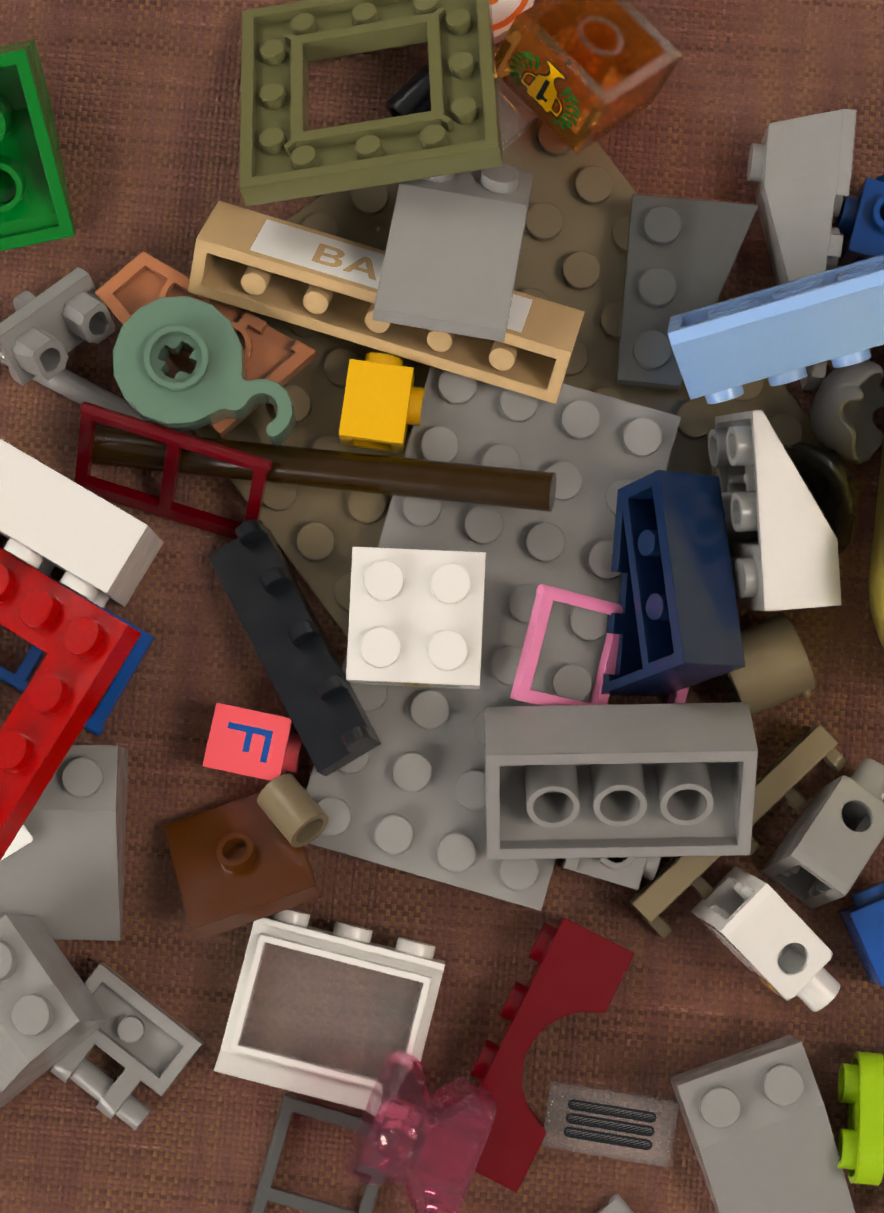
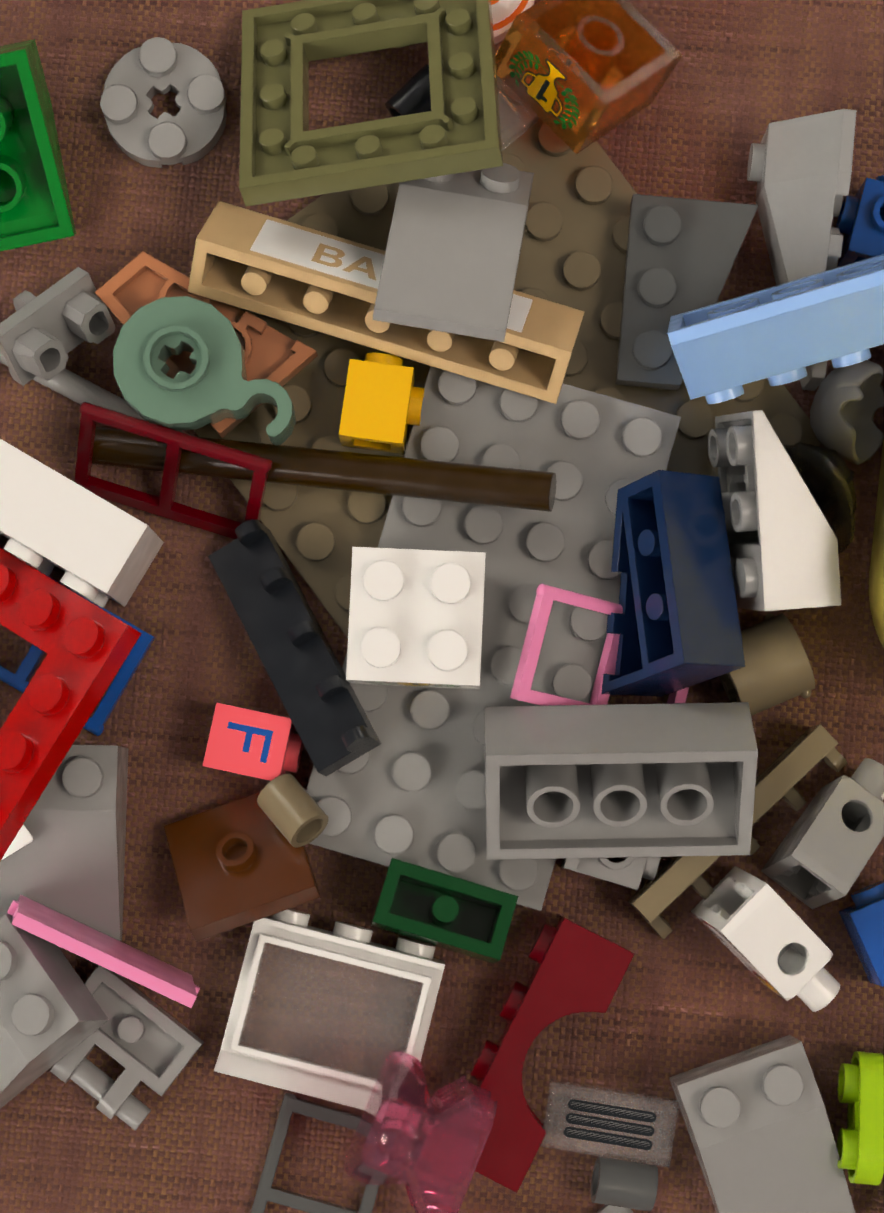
none -> bright pink piece [7,894,200,1008]
none -> light grey plate [100,37,227,168]
none -> dark green brick [371,858,519,964]
none -> dark grey hinge [591,1156,658,1212]

